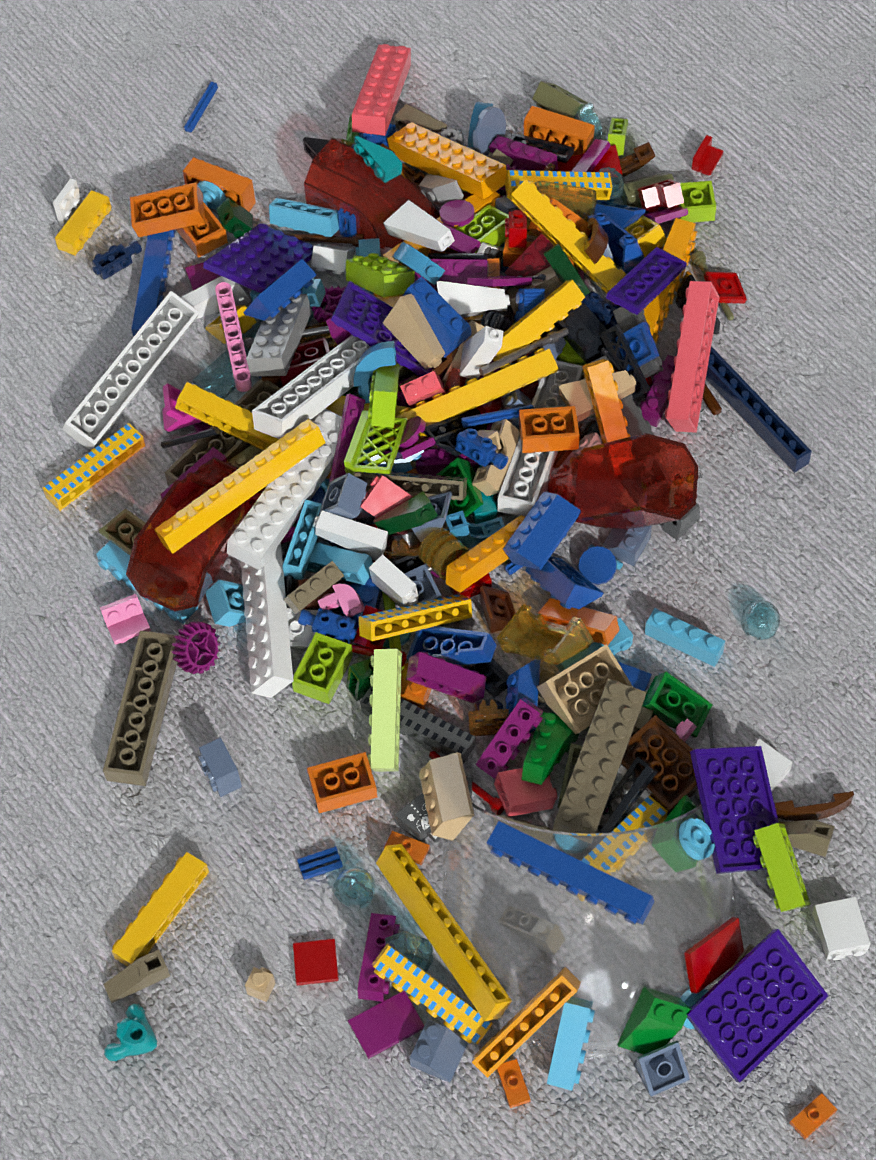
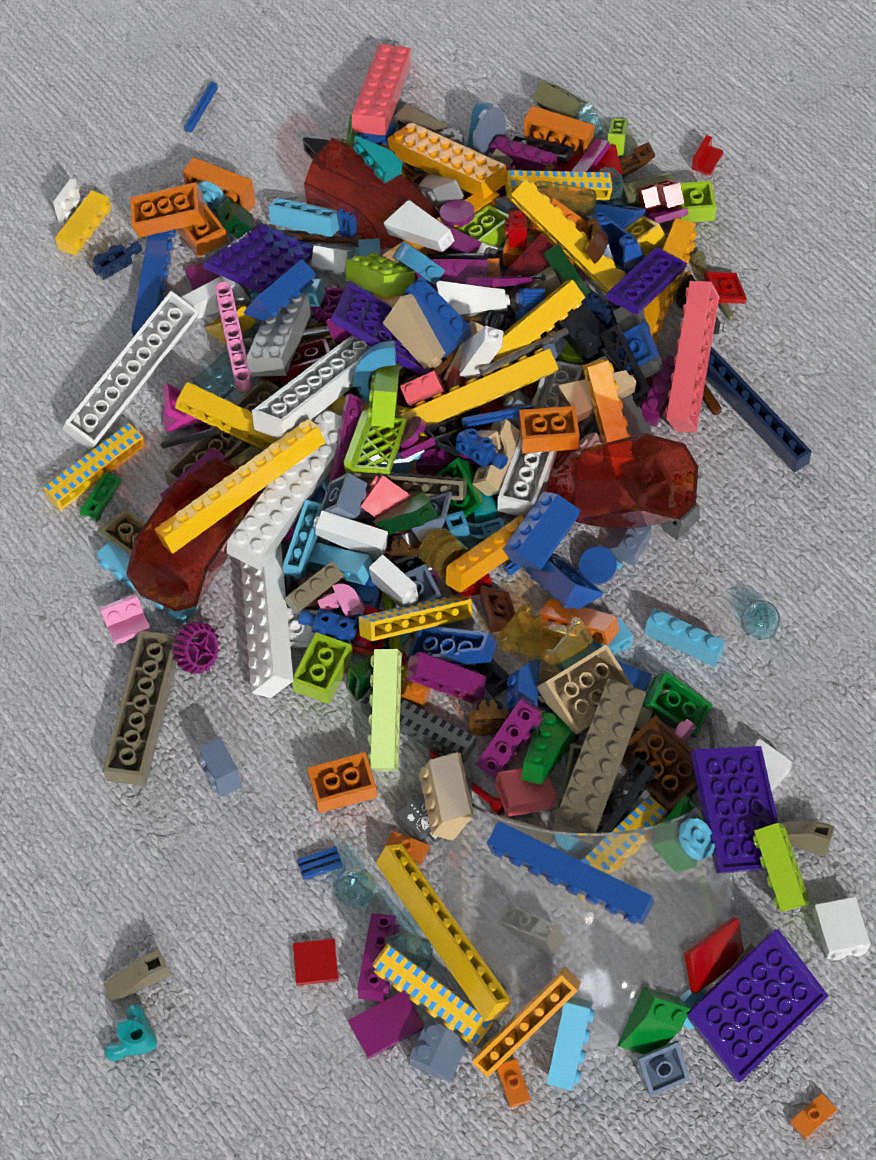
yellow brick [112,852,209,967] -> none
medium azure slope [205,580,246,627] -> none
tan brick [245,967,275,1002] -> none
reddish brown slope [774,791,854,821] -> none
none -> green plate [80,472,122,522]

